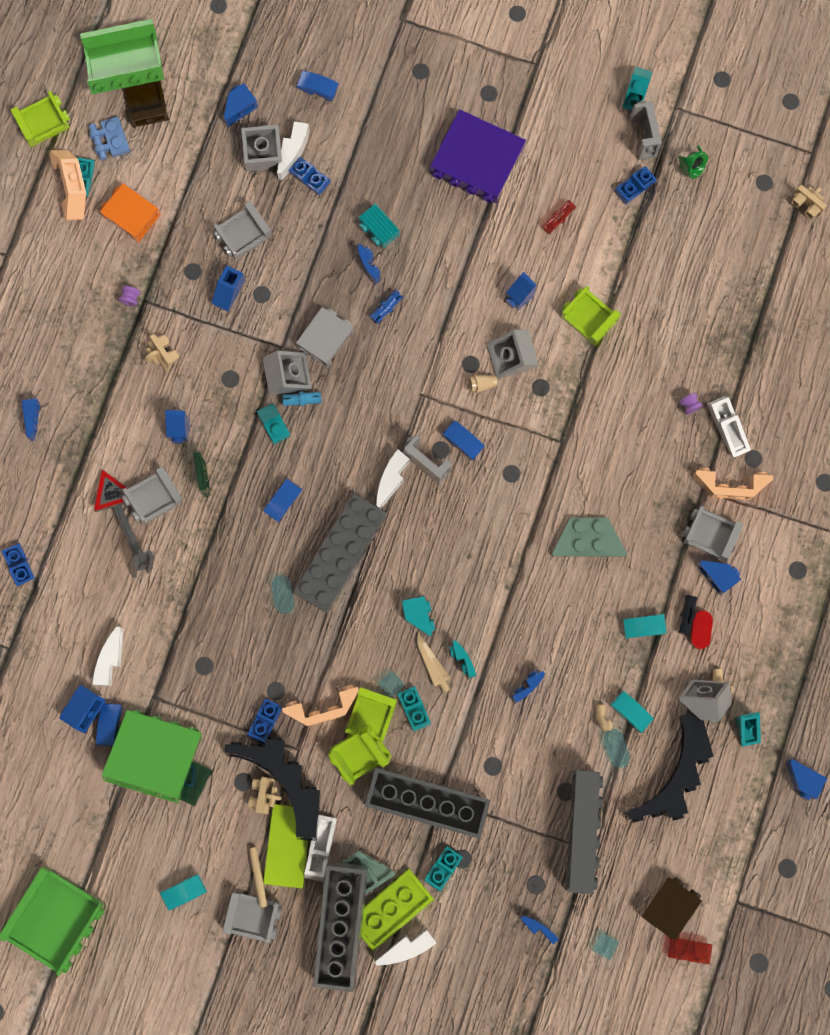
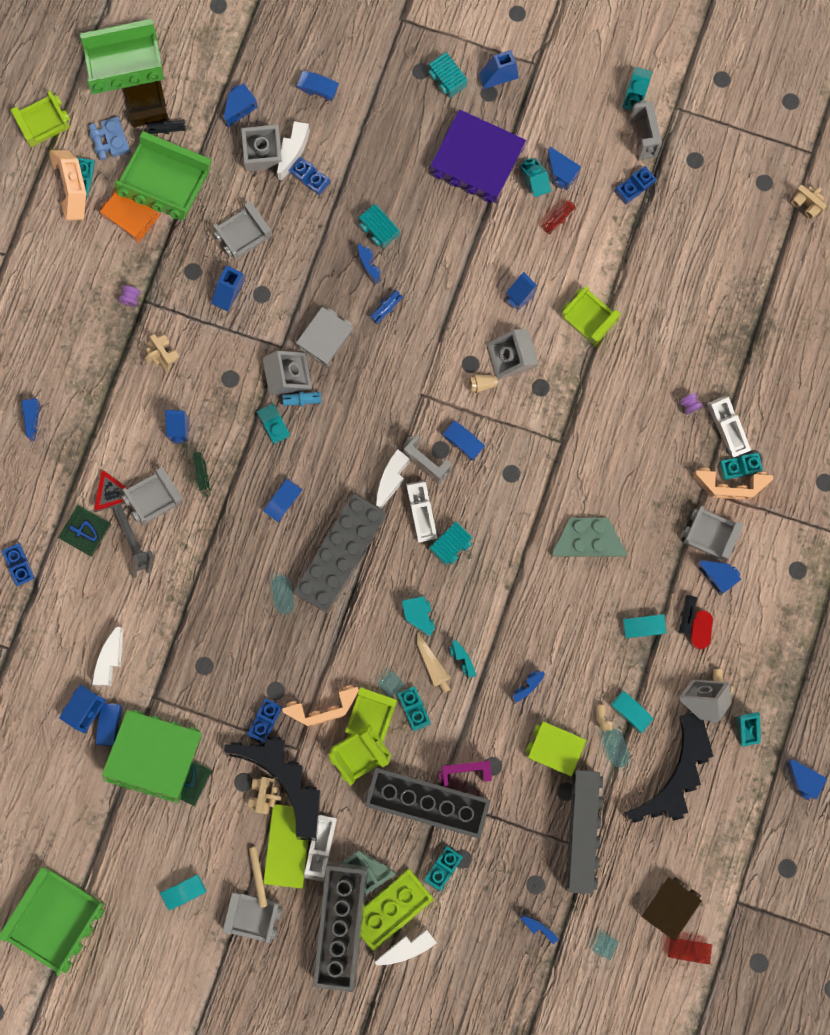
green piece [678,145,709,179] -> none
none -> clear green tile [58,505,112,557]
none -> bright green panel [115,131,212,221]
none -> black pin [147,119,186,134]
none -> white slope [406,480,437,542]
none -> teal brick [427,52,468,98]
none -> teal brick [429,521,473,566]
none -> magenta panel [438,761,492,786]
none -> blue slope [479,50,519,89]
none -> teal slope [519,158,552,198]
none -> lime panel [525,722,586,777]
none -> blue slope [547,146,581,190]
none -> teal slope [718,453,763,481]

